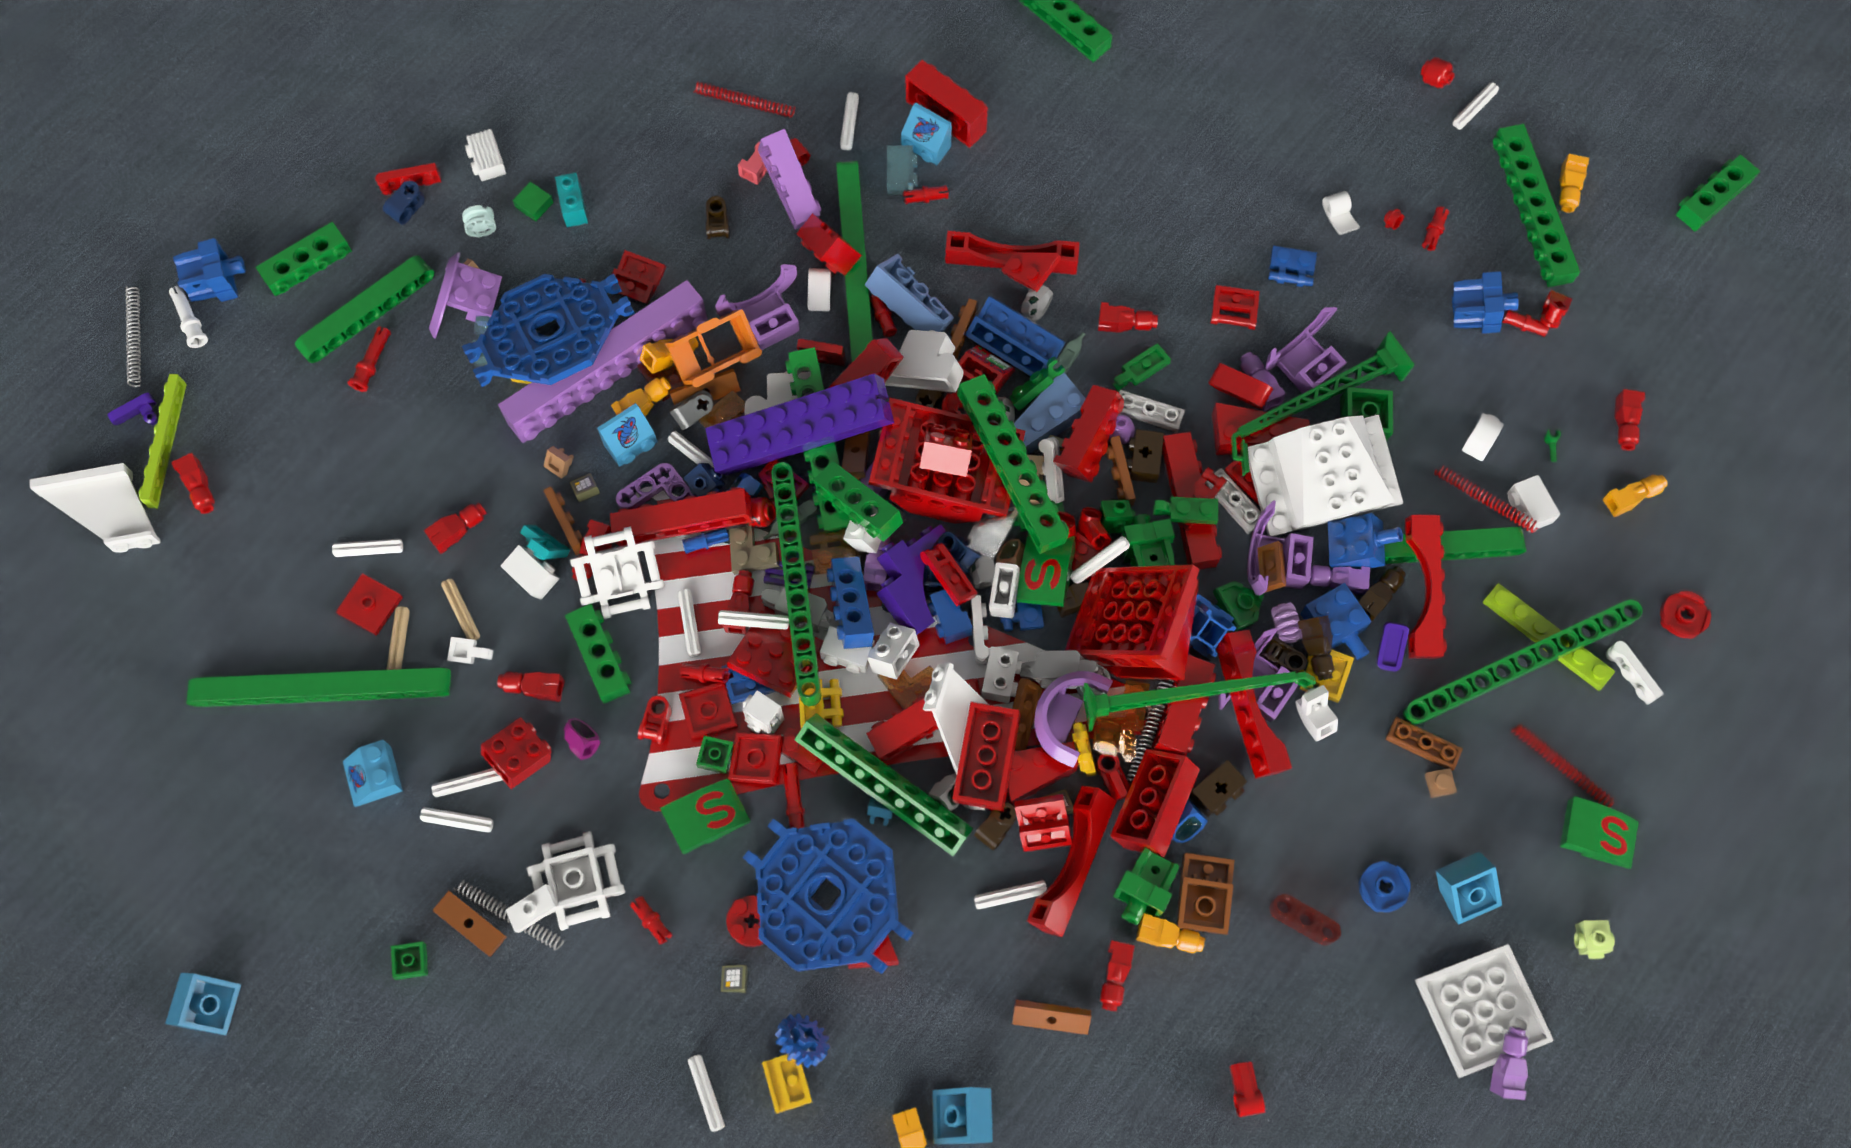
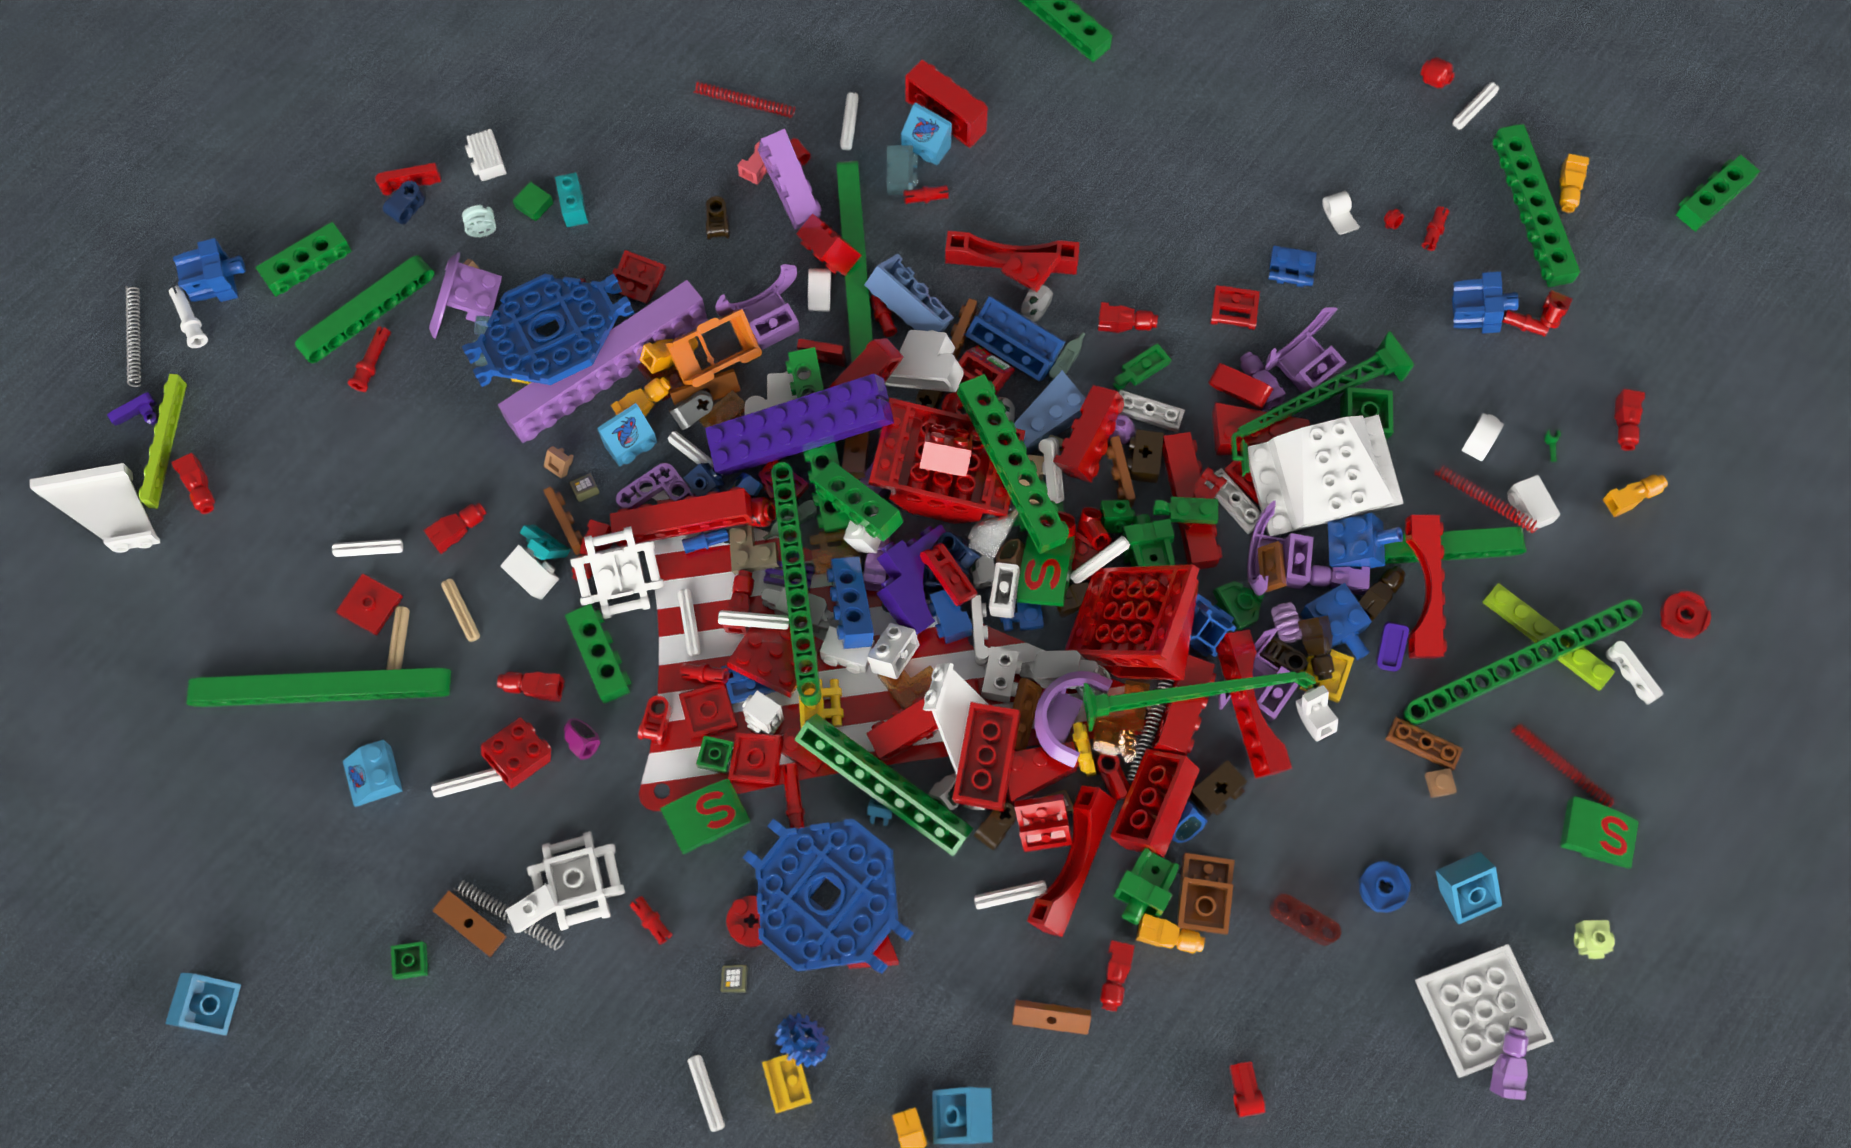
white axle [420,807,493,832] -> none
white plate [447,637,494,664] -> none
green plate [1009,356,1065,411] -> none

